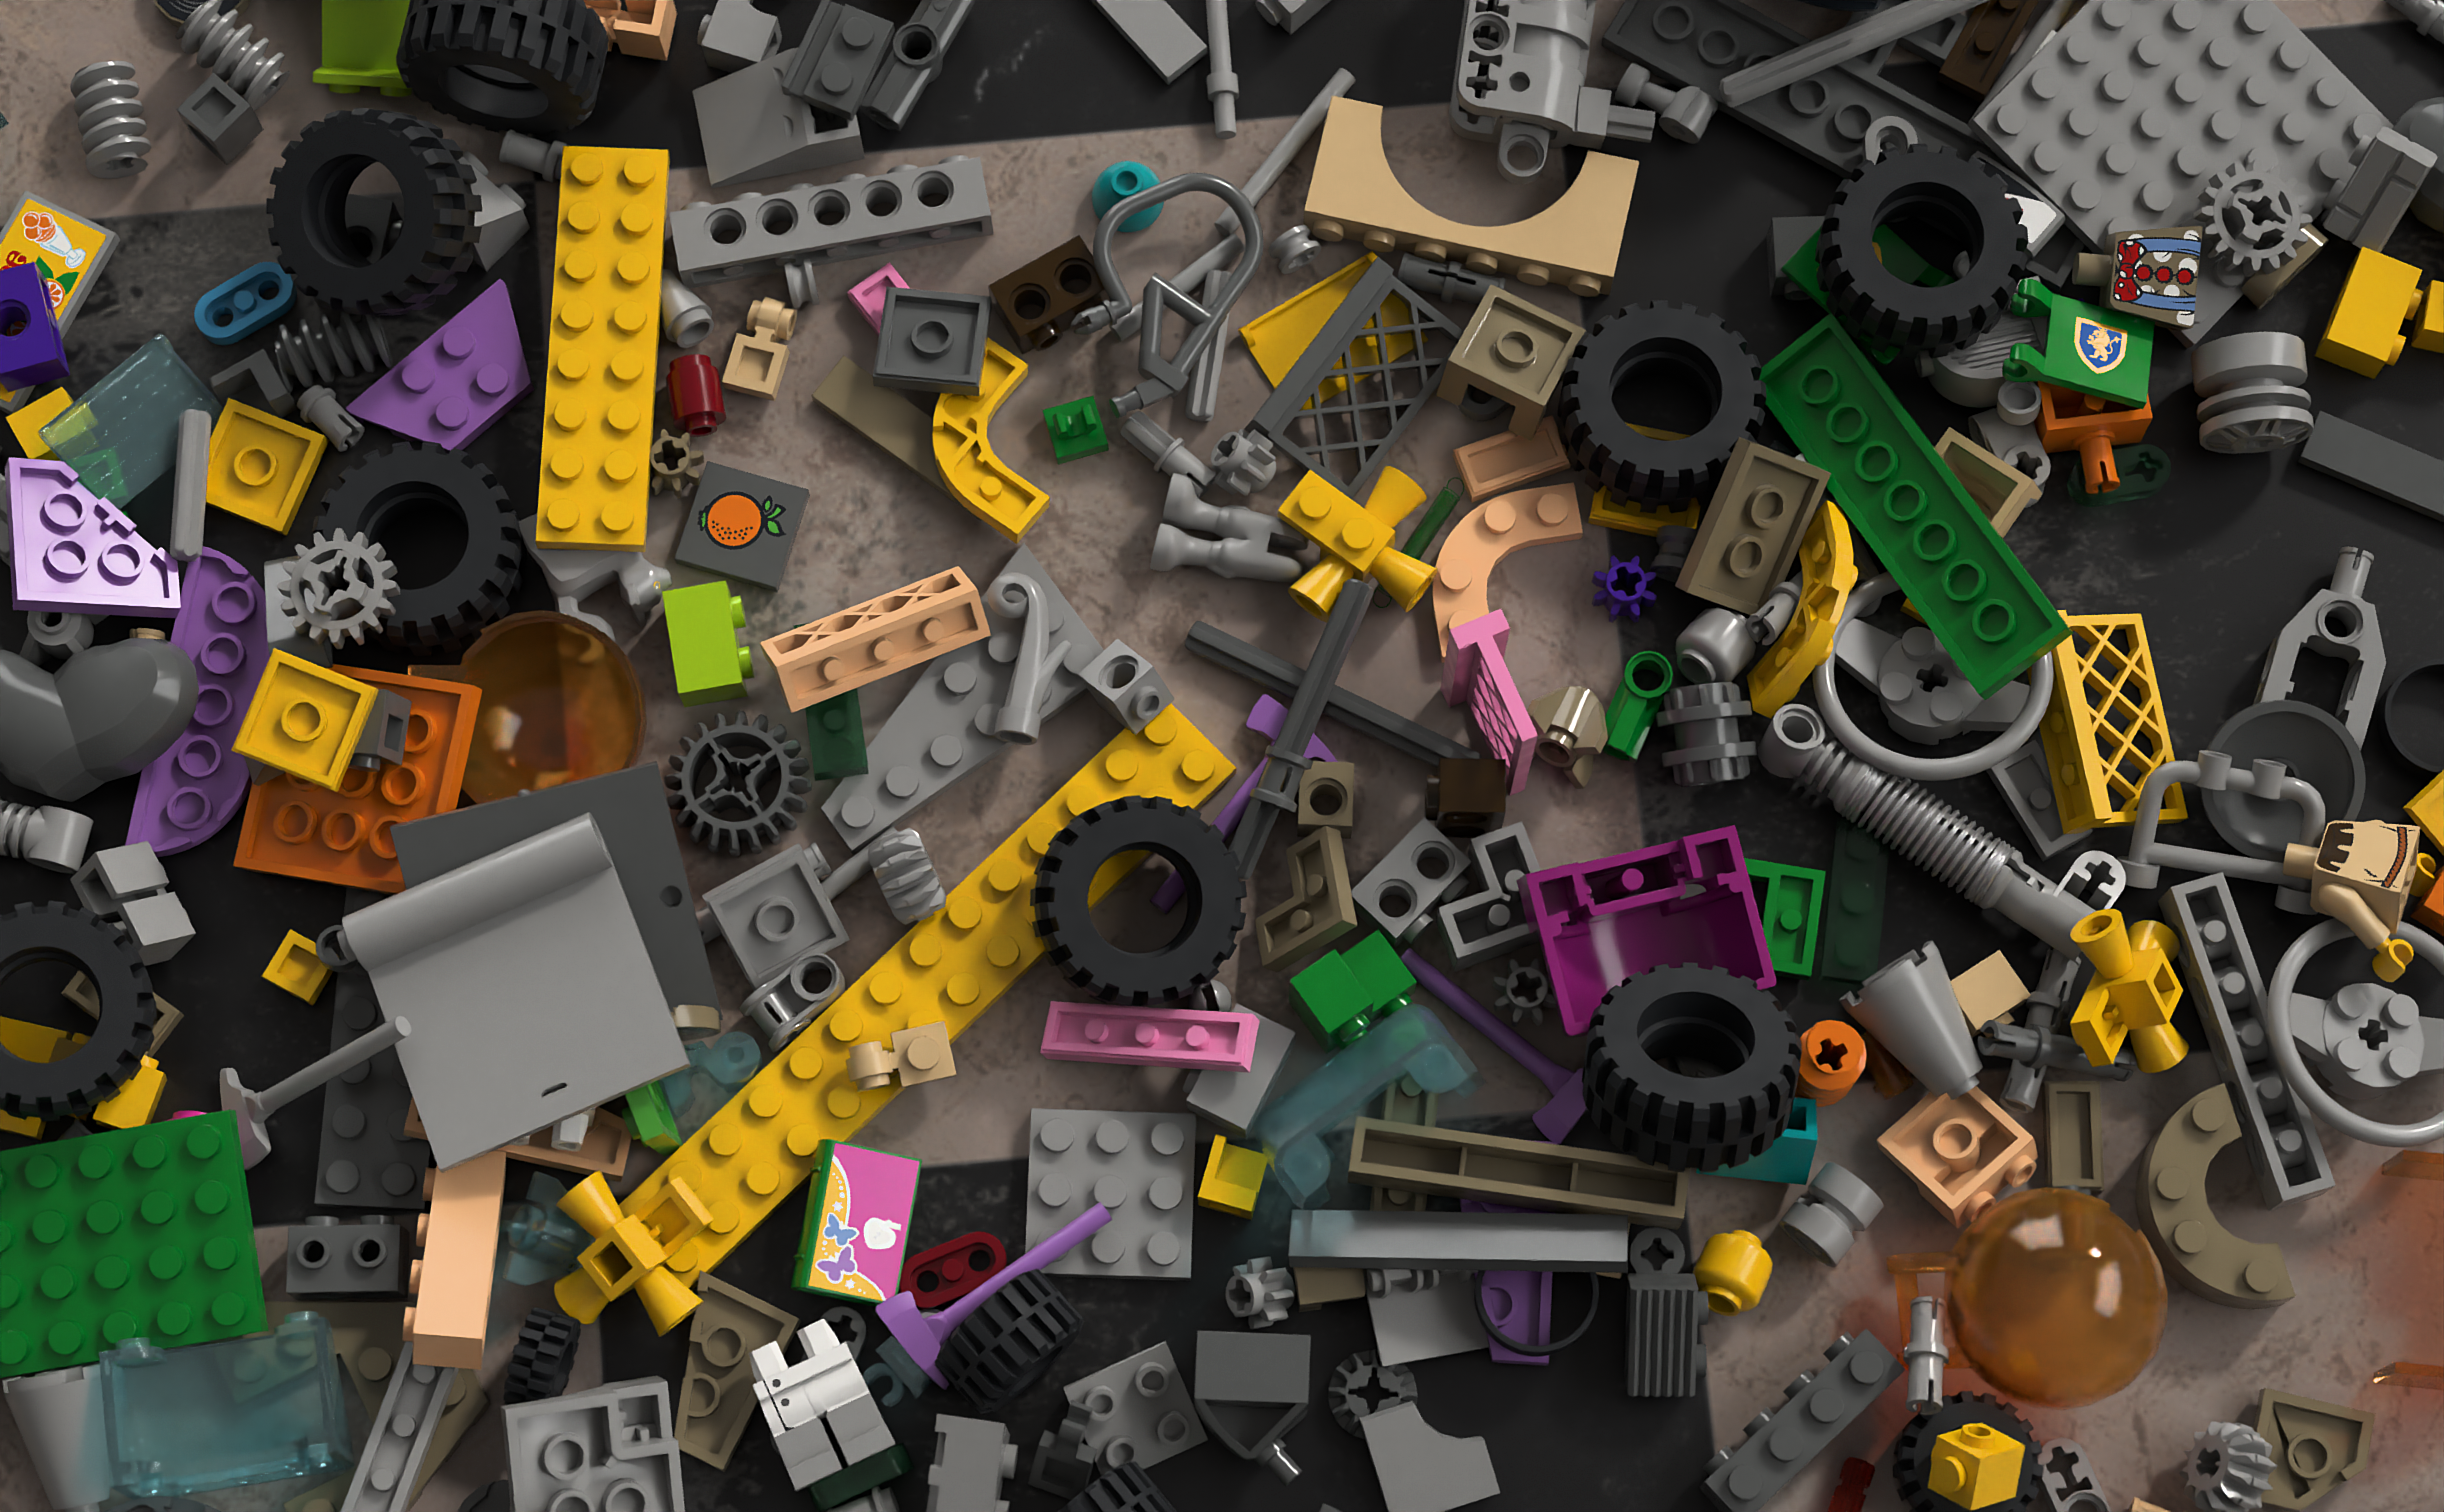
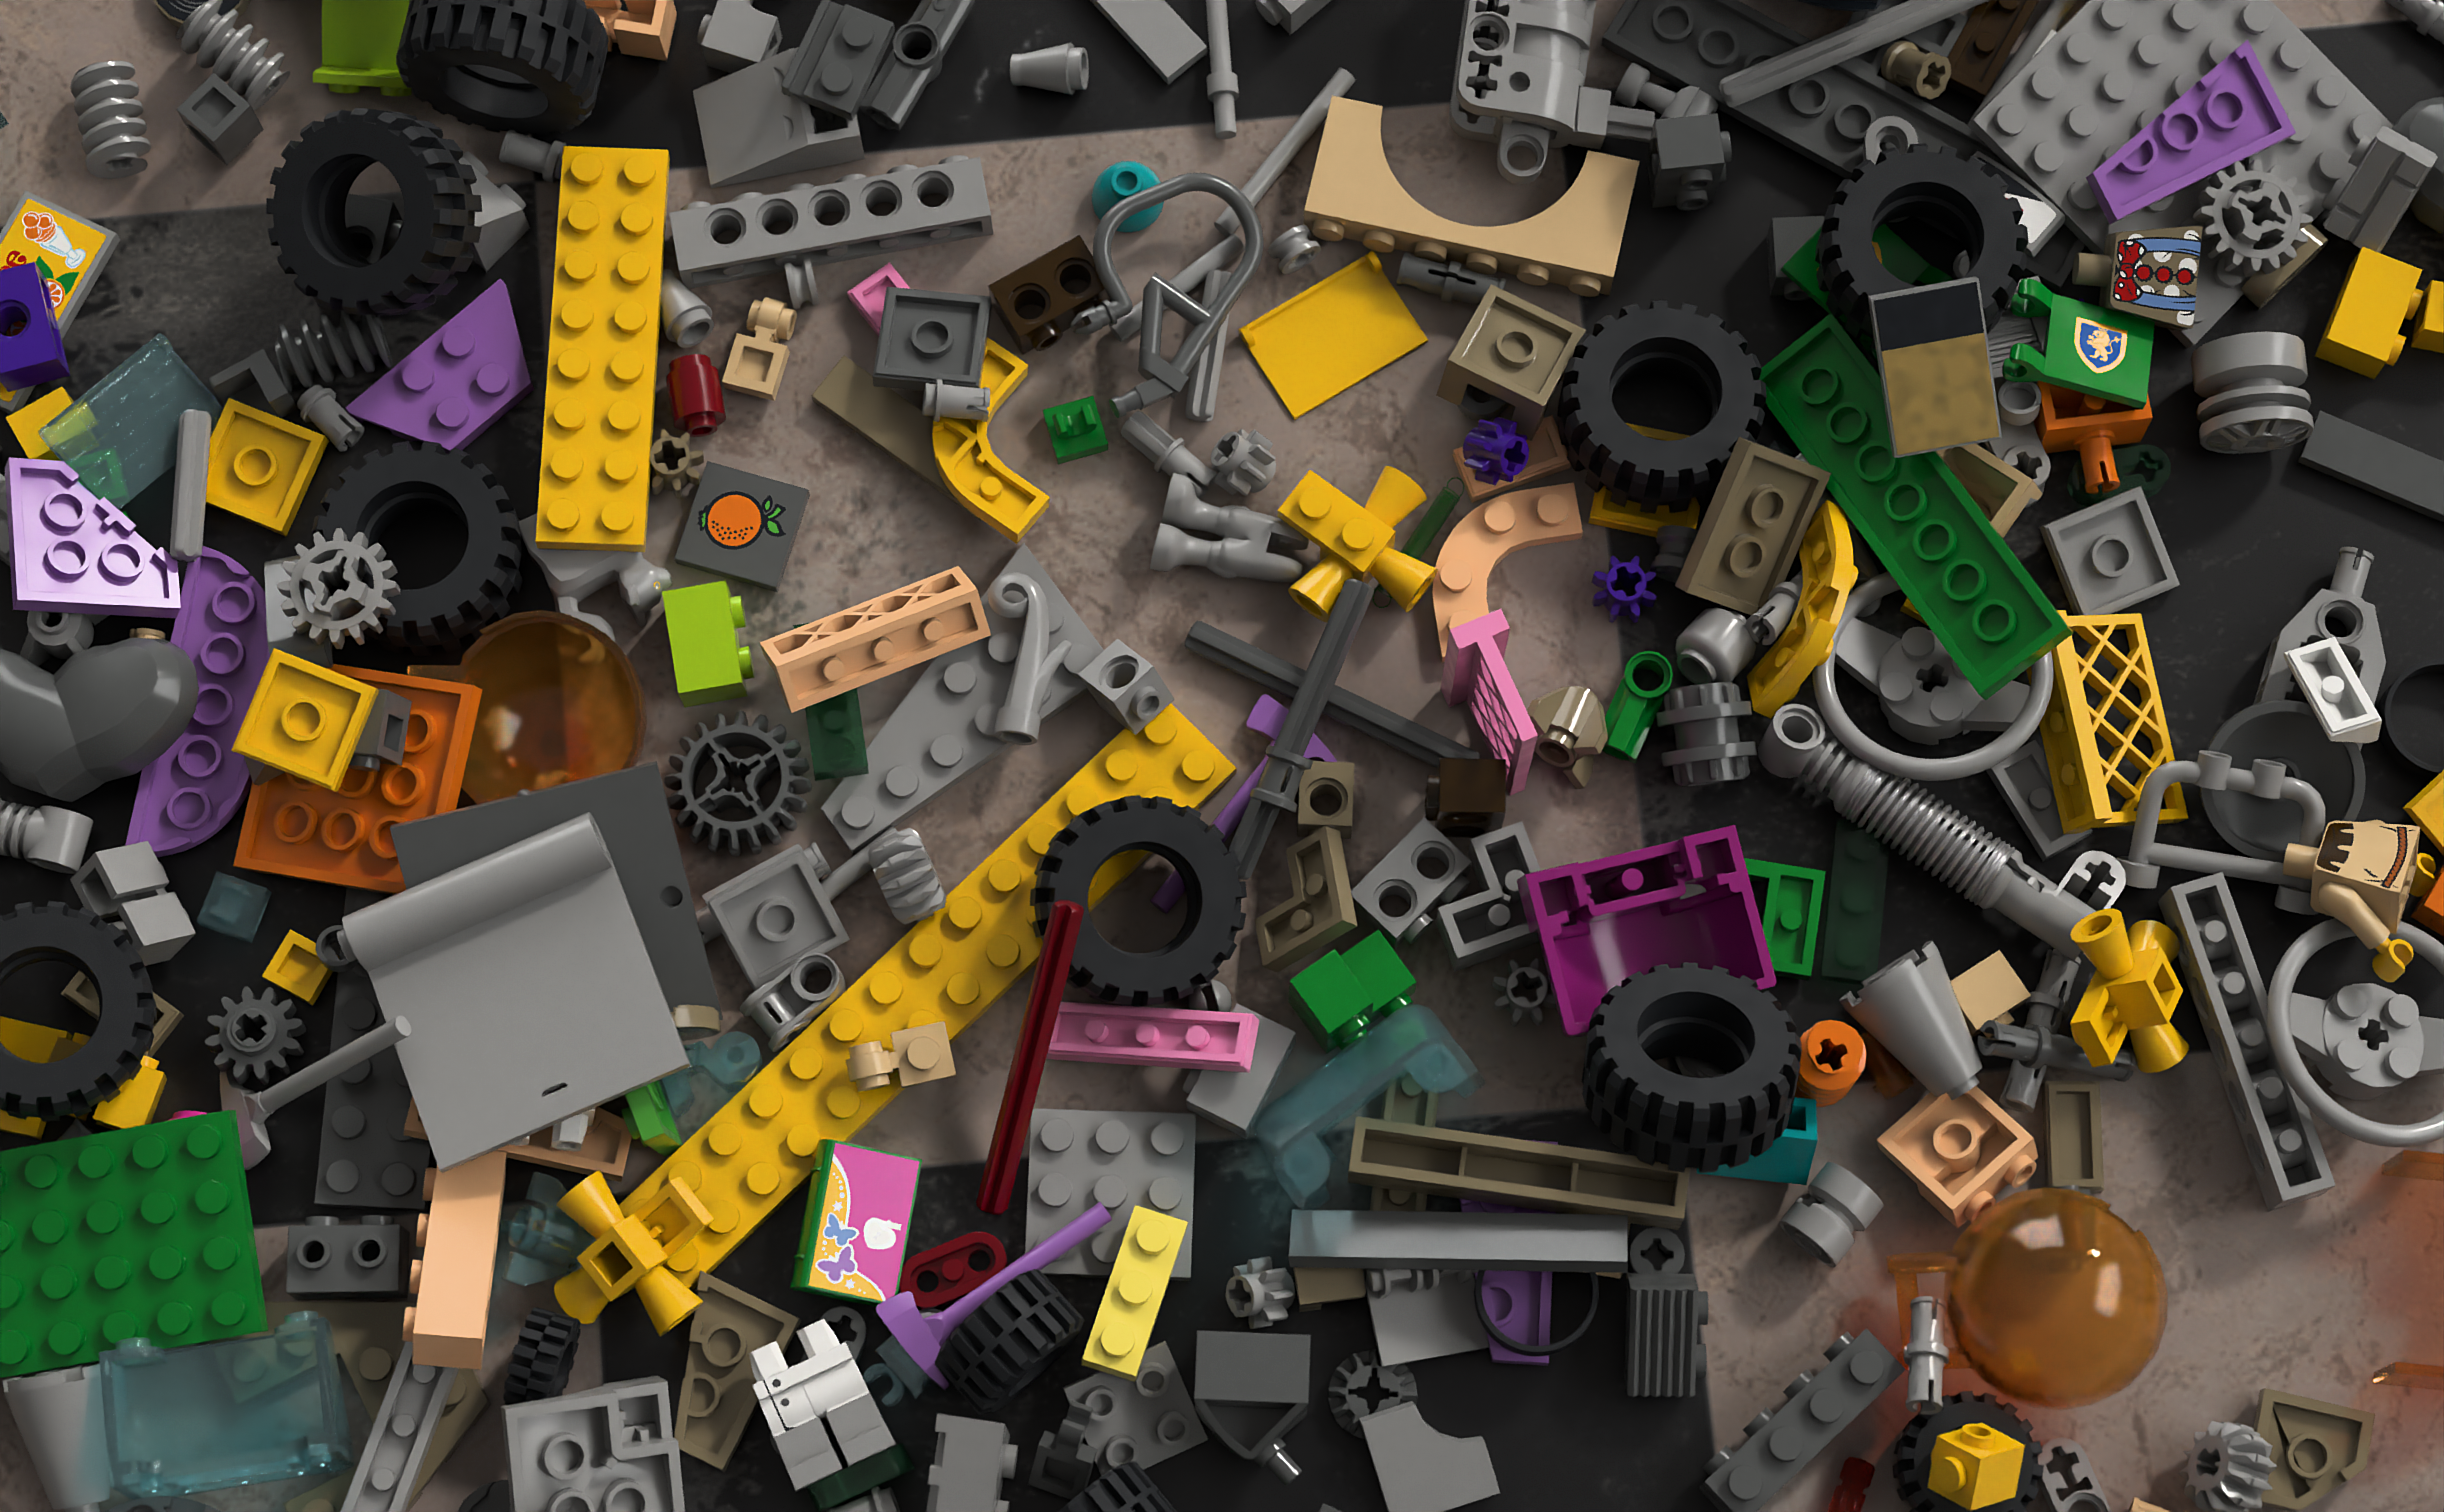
dark azure plate [194,262,297,345] -> none
yellow panel [1198,1134,1268,1220] -> none
dark grey fence [1244,257,1464,499] -> none
medium lavender piece [1400,948,1587,1145] -> none
yellow head [1692,1230,1773,1316] -> none
dark tan brick [2136,1083,2296,1309] -> none
none -> clear light blue tile [197,871,271,943]
none -> dark grey gear [205,986,306,1085]
none -> light grey pin [923,379,990,422]
none -> dark red axle [976,899,1084,1215]
none -> light grey cone [1010,43,1089,95]
none -> light yellow plate [1082,1205,1188,1382]
none -> dark purple gear [1463,417,1529,485]
none -> dark grey brick [1645,113,1732,211]
none -> tile [1868,276,2002,458]
none -> dark tan bush [1881,40,1951,99]
none -> light grey tile [2039,486,2180,616]
none -> medium lavender wing [2086,40,2296,225]
none -> white slope [2284,637,2382,743]

